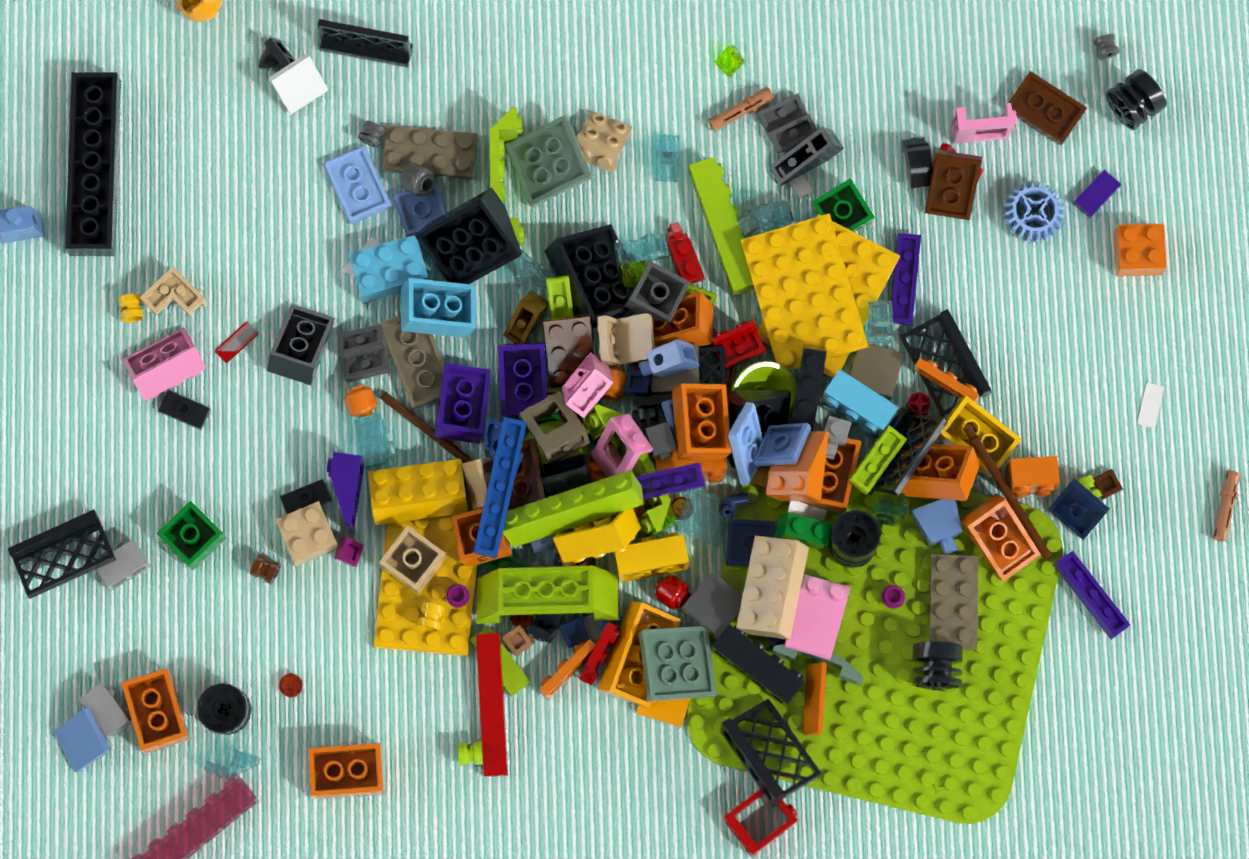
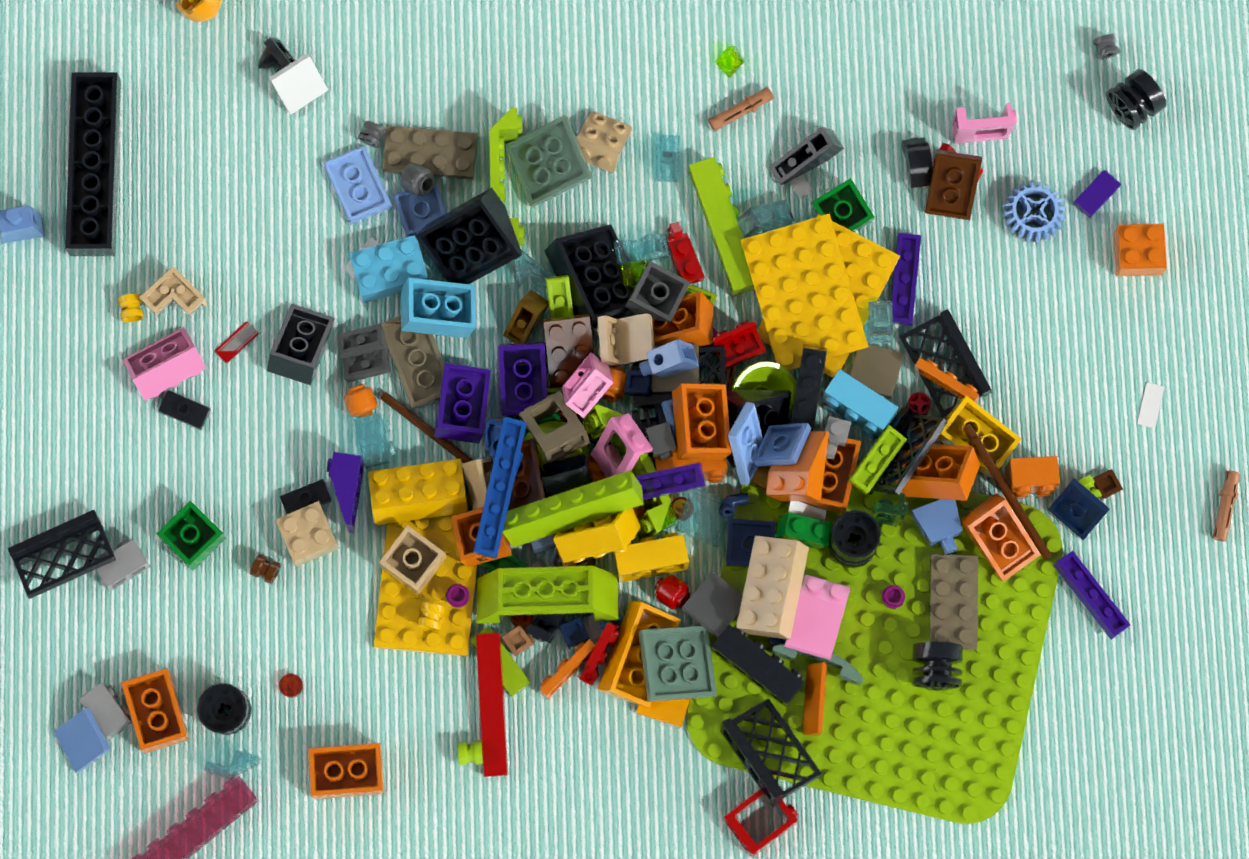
black fence [317,19,413,68] -> none
magenta plate [334,536,364,567] -> none
dark grey slope [756,93,817,153] -> none
reddish brown plate [1008,71,1087,146] -> none

